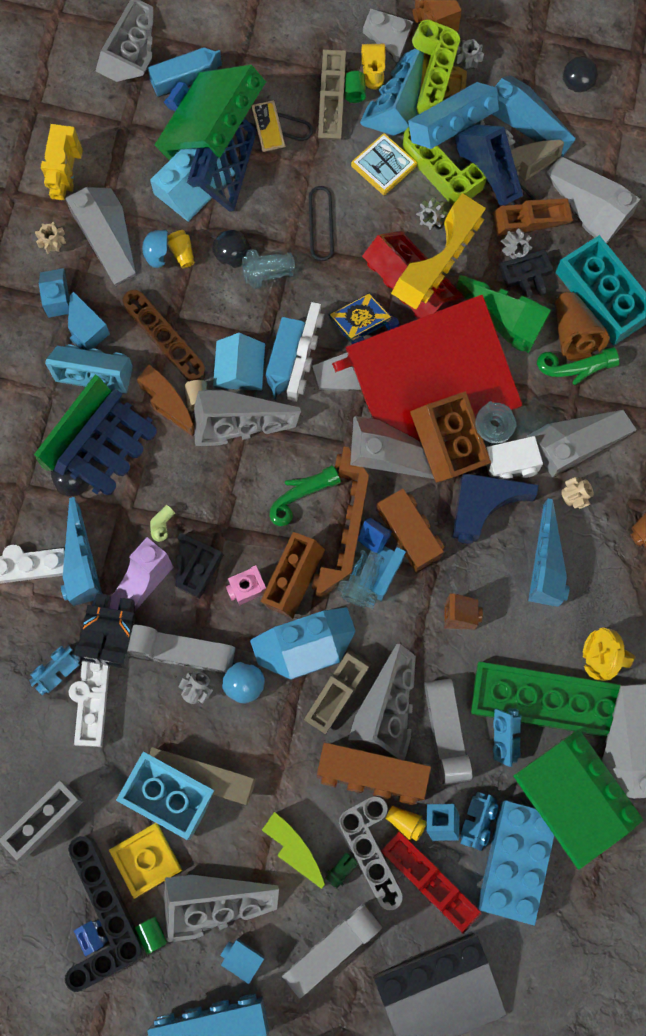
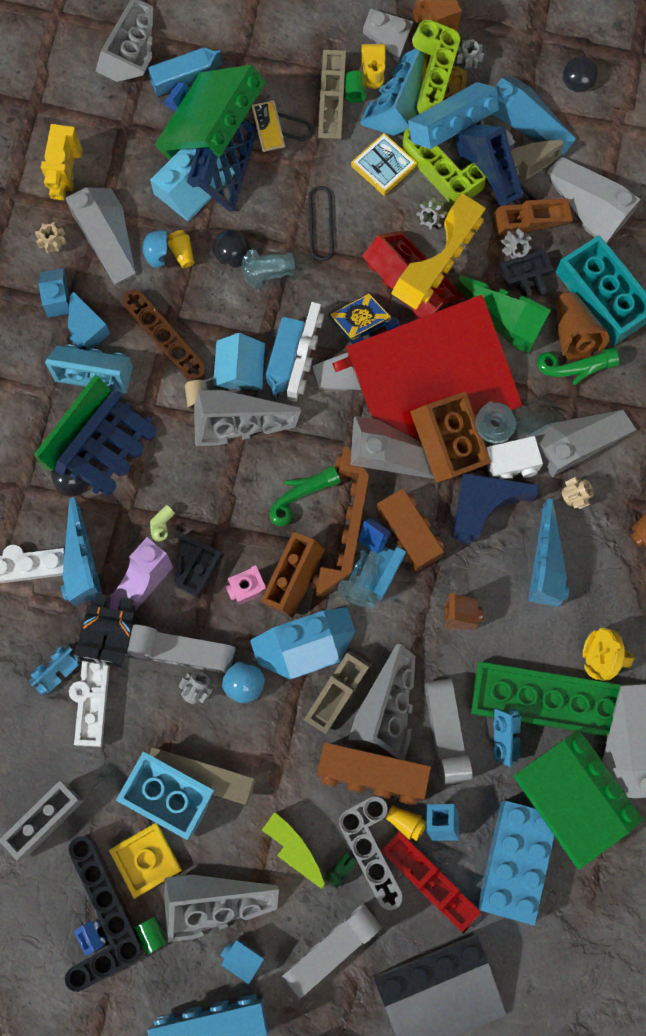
dark orange slope [137,365,195,436] -> none
dark azure hinge [459,792,498,851] -> none

